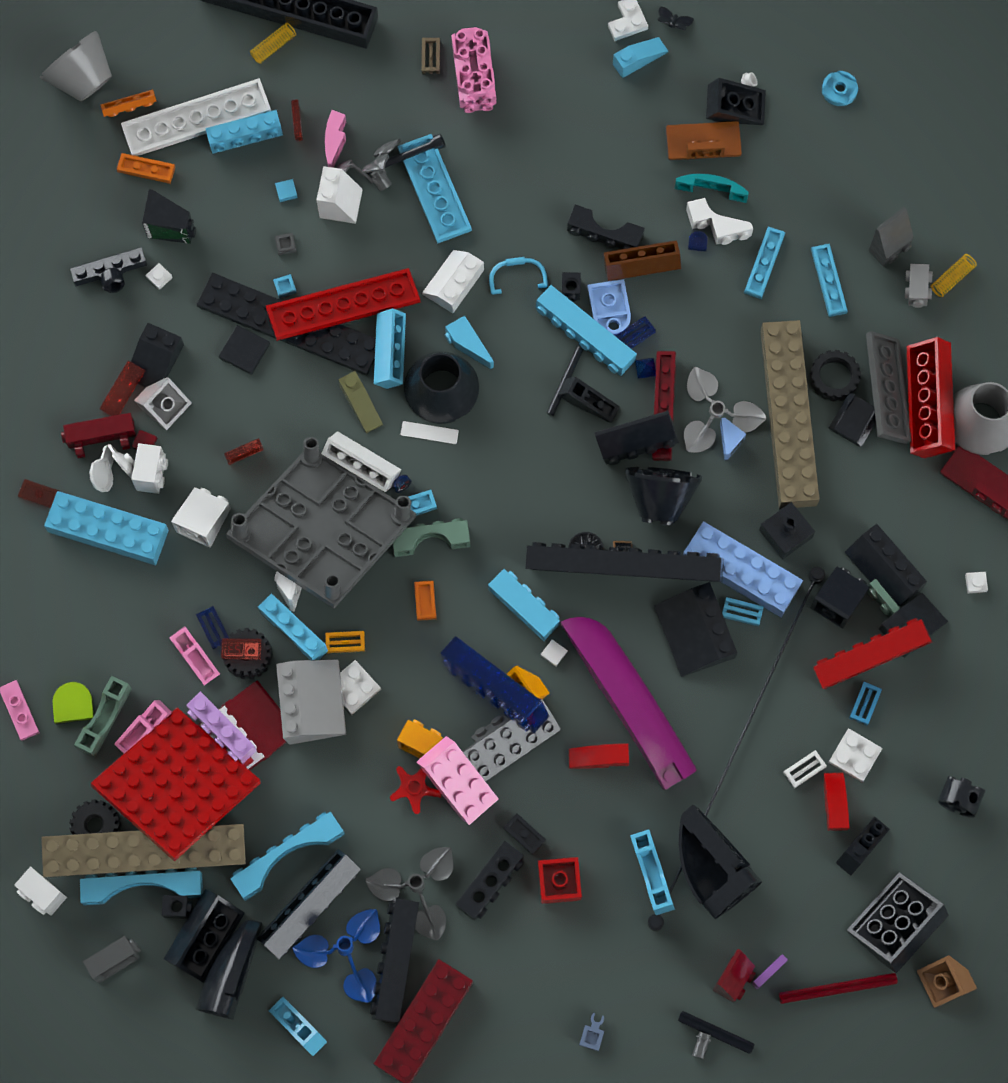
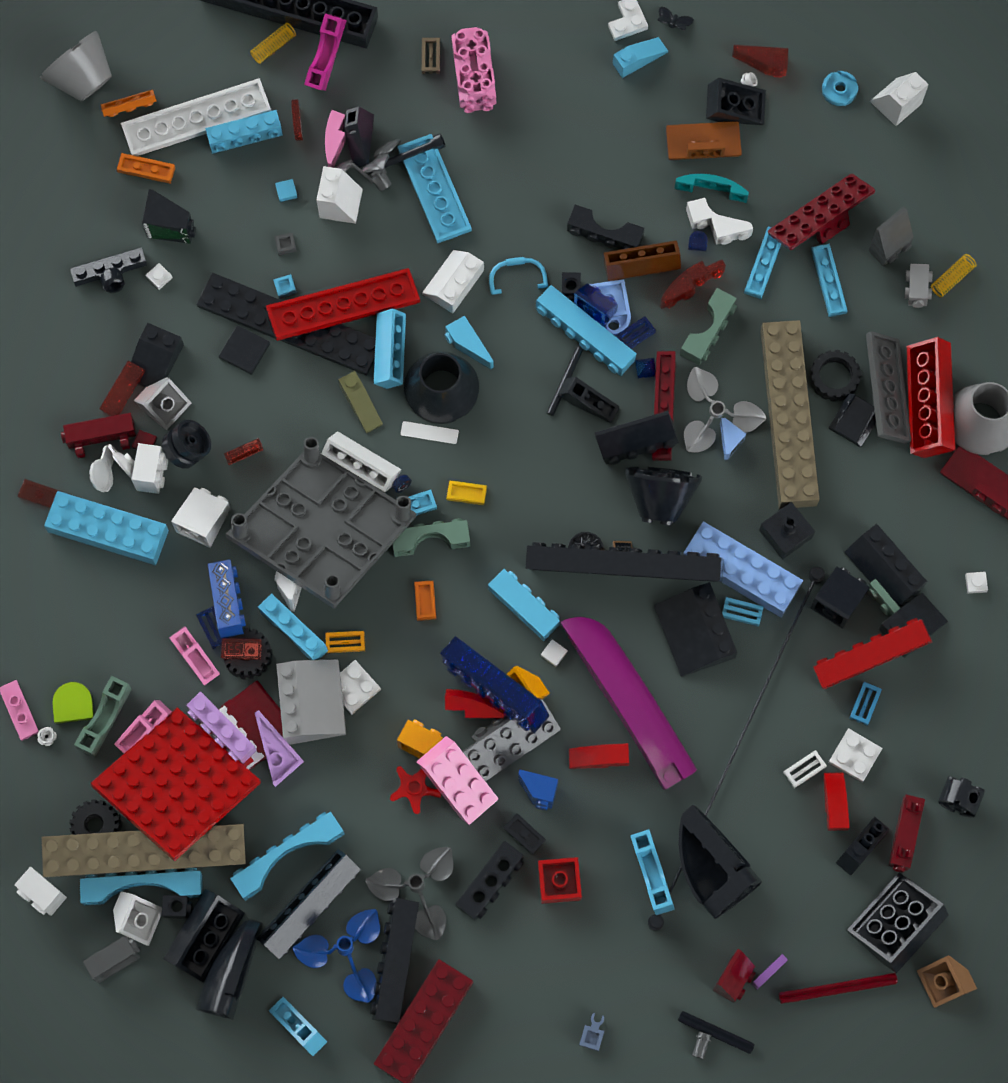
none -> white plate [37,727,57,746]
none -> white slope [113,891,162,946]
none -> black wheel [162,420,211,469]
none -> blue brick [208,559,246,638]
none -> lavender wing [255,710,304,787]
none -> dark pink arch [304,14,346,91]
none -> black slope [344,107,374,168]
none -> red slope [445,689,505,718]
none -> yellow tile [446,480,487,505]
none -> blue slope [518,770,558,810]
none -> clear blue slope [574,283,618,327]
none -> clear red slope [660,260,726,309]
none -> sand green arch [680,288,737,366]
none -> clear red slope [732,45,788,77]
none -> dark red bracket [768,174,875,250]
none -> white slope [870,72,929,126]
none -> dark red brick [888,794,925,873]

